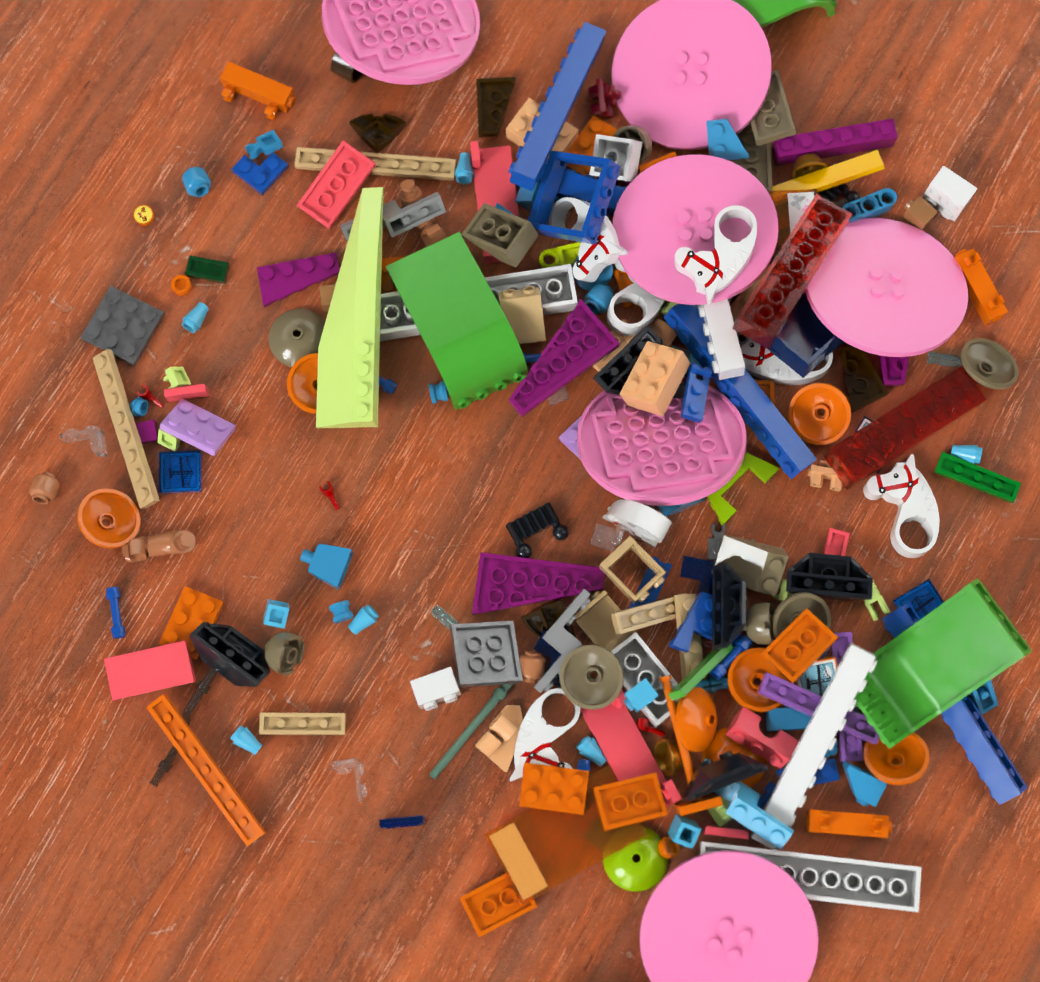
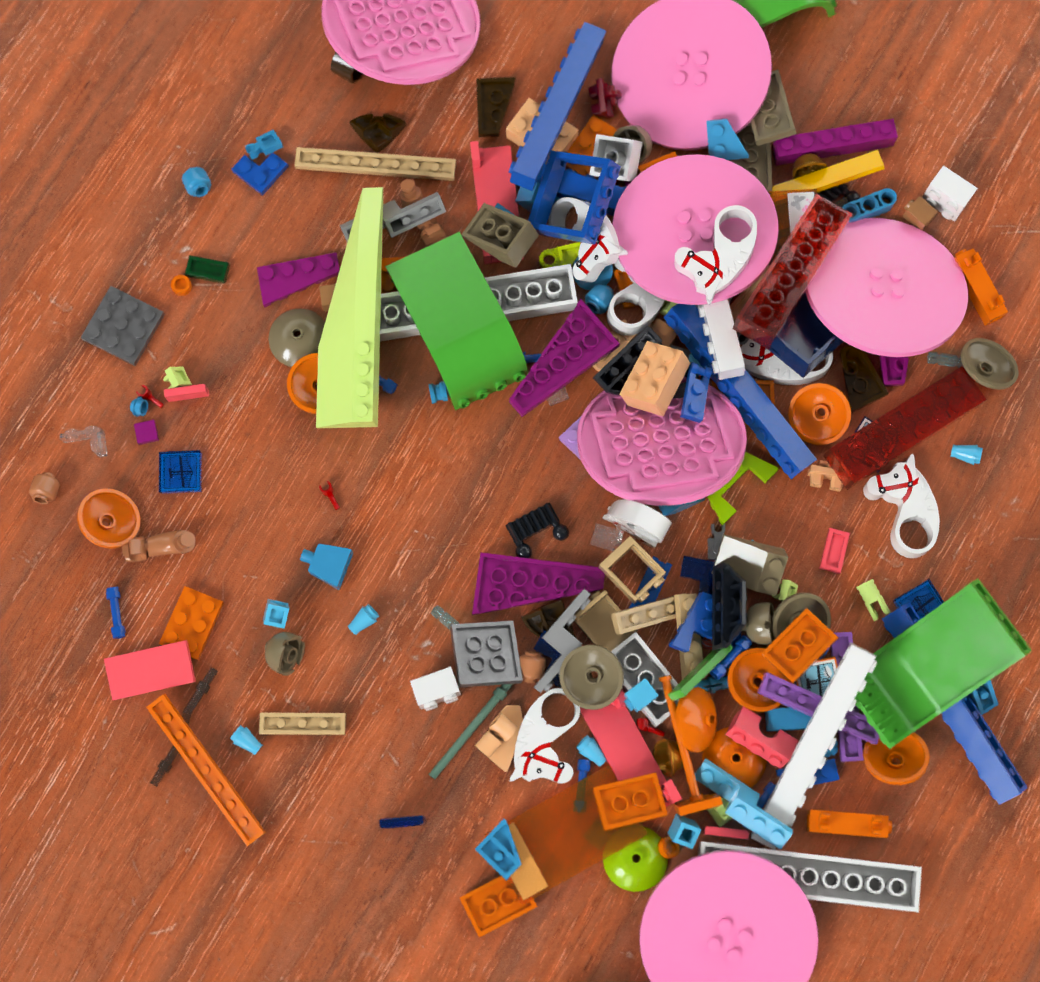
tan plate [93,349,160,509] -> none
tile [133,205,155,226] -> none
yellowish green tile [157,428,180,451] -> none
lavender plate [160,399,236,456] -> none
medium azure cone [181,302,209,333] -> none
black wedge [189,622,270,687] -> none
orange brick [220,61,296,121] -> none
coral tile [297,140,376,230] -> none
dark azure wheel [329,600,354,623] -> none
clear bracket [331,758,368,802] -> none
medium azure cone [454,152,474,184] -> none
tan panel [498,286,546,344] -> none
orange plate [519,762,589,815] -> none
black wedge [683,751,769,802] -> none
black wedge [786,553,873,601] -> none
dark azure slope [842,760,887,807] -> none
green plate [934,452,1021,503] -> none
none -> dark azure wing [475,819,522,880]

